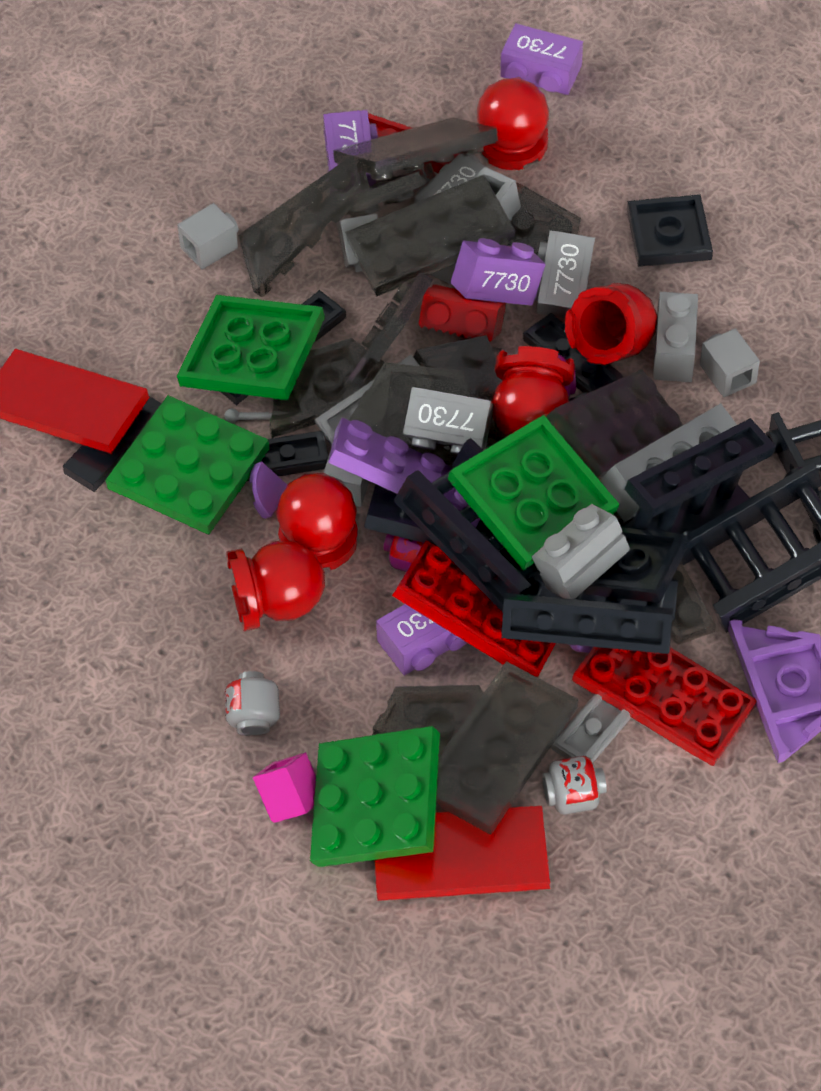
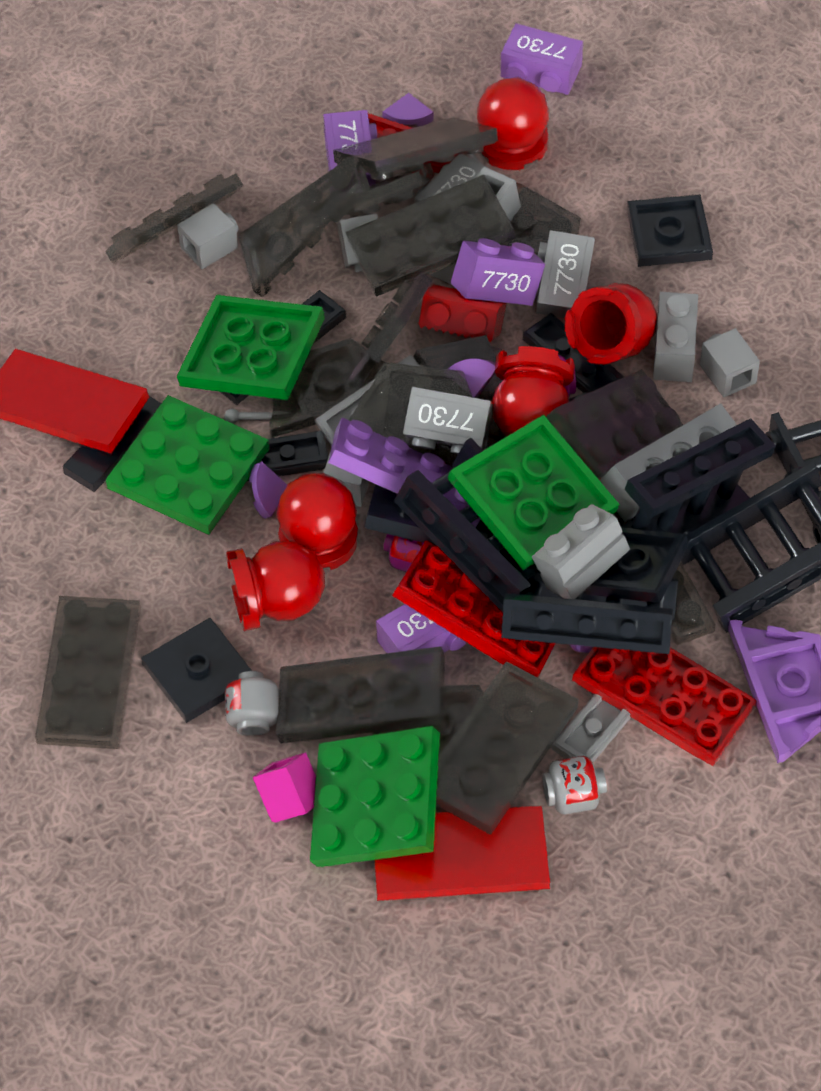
none -> clear smoke plate [35,596,141,749]
none -> clear smoke wing [105,173,244,264]
none -> black plate [141,617,252,723]
none -> clear smoke plate [276,646,445,744]
none -> medium lavender tile [382,93,434,127]
none -> medium lavender tile [444,358,496,398]

